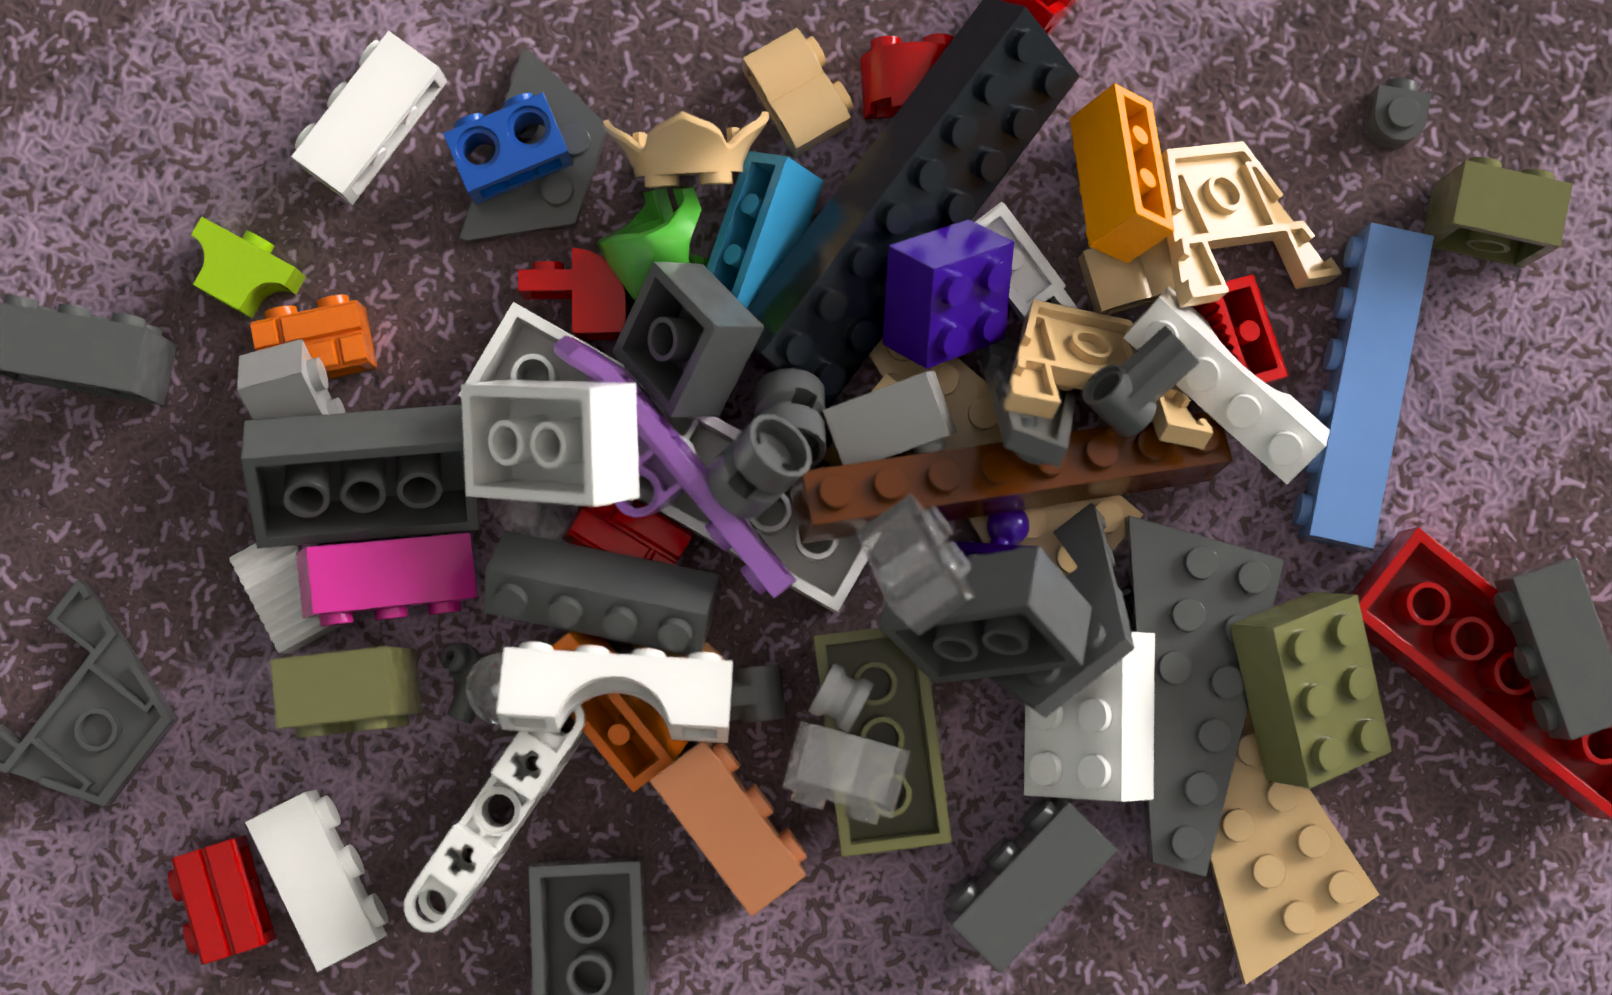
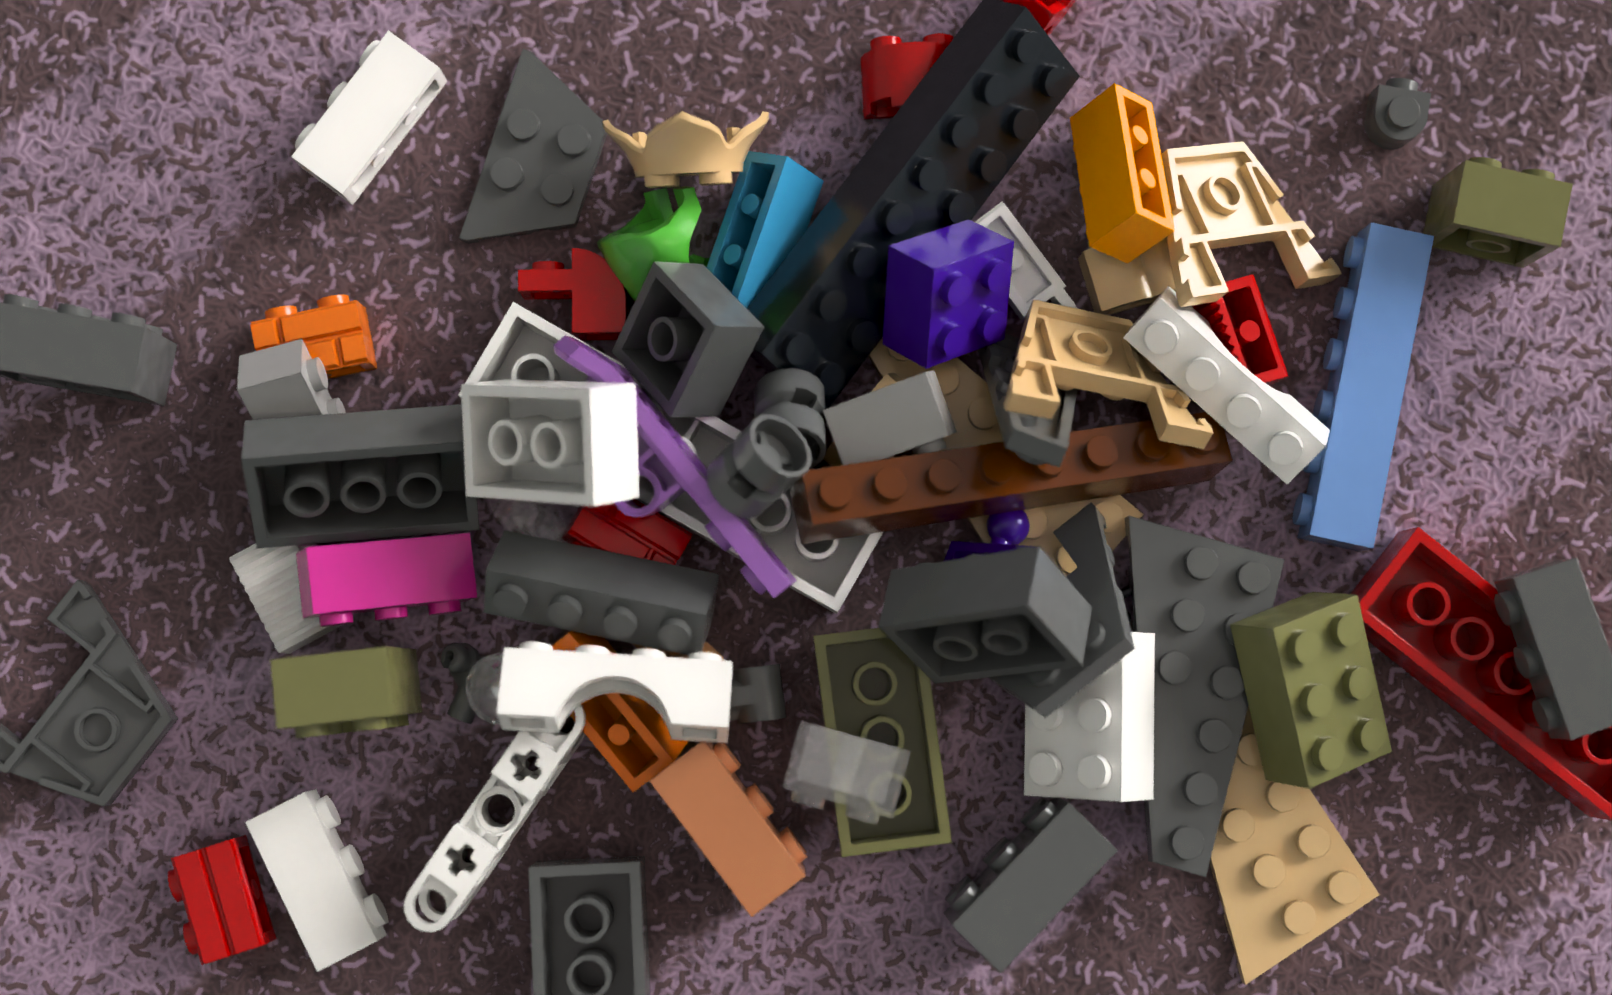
lime brick [191,217,306,319] -> none
blue brick [443,92,574,205] -> none
tan brick [742,28,854,157] -> none
light grey wheel [808,662,874,733] -> none
clear brick [856,494,975,636] -> none
dark grey piece [1082,325,1200,437] -> none

